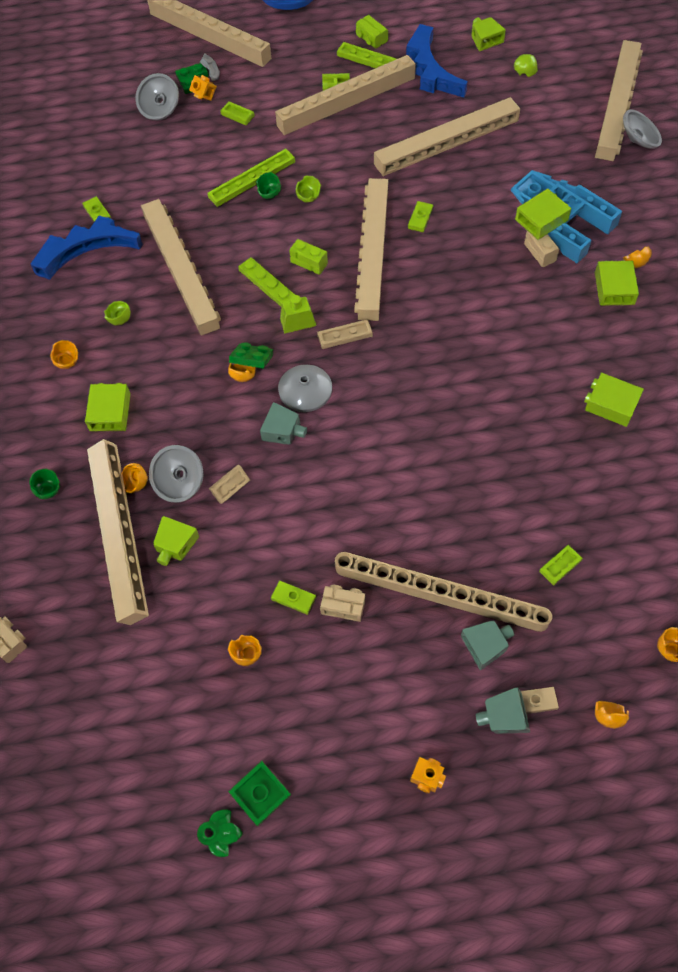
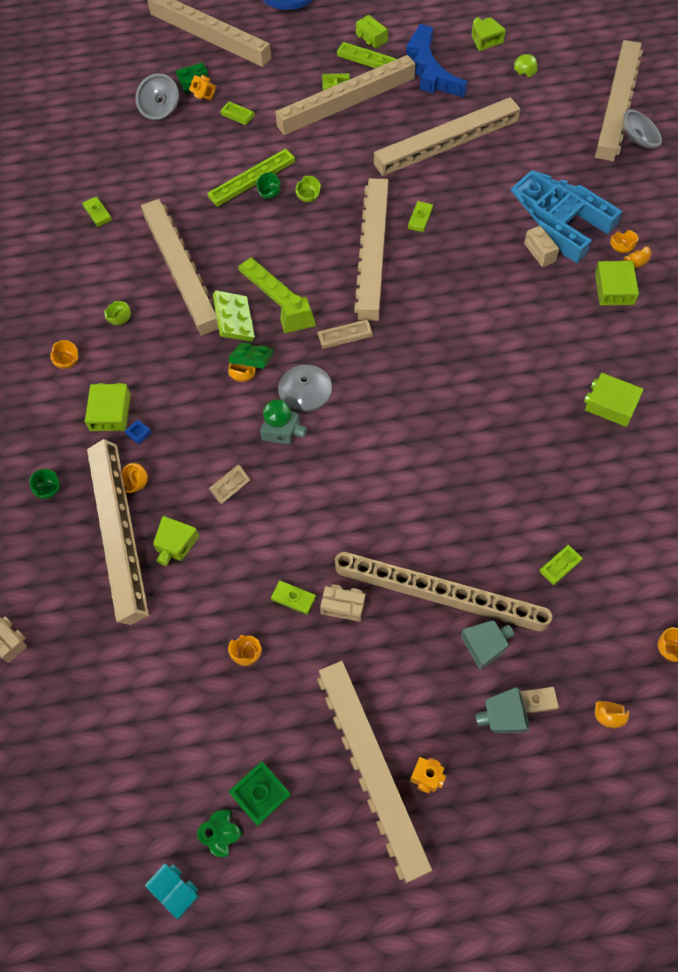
blue arch [31,215,143,280] -> none
light grey dish [149,445,203,502] -> none
light grey piece [200,53,220,81] -> none
lime brick [289,239,328,275] -> none
lime brick [515,188,571,240] -> none
none -> blue plate [124,419,152,445]
none -> teal brick [145,863,199,920]
none -> lime plate [213,290,255,342]
none -> green hair [263,399,291,427]
none -> tan brick [317,661,432,884]
none -> light orange hair [610,230,639,253]

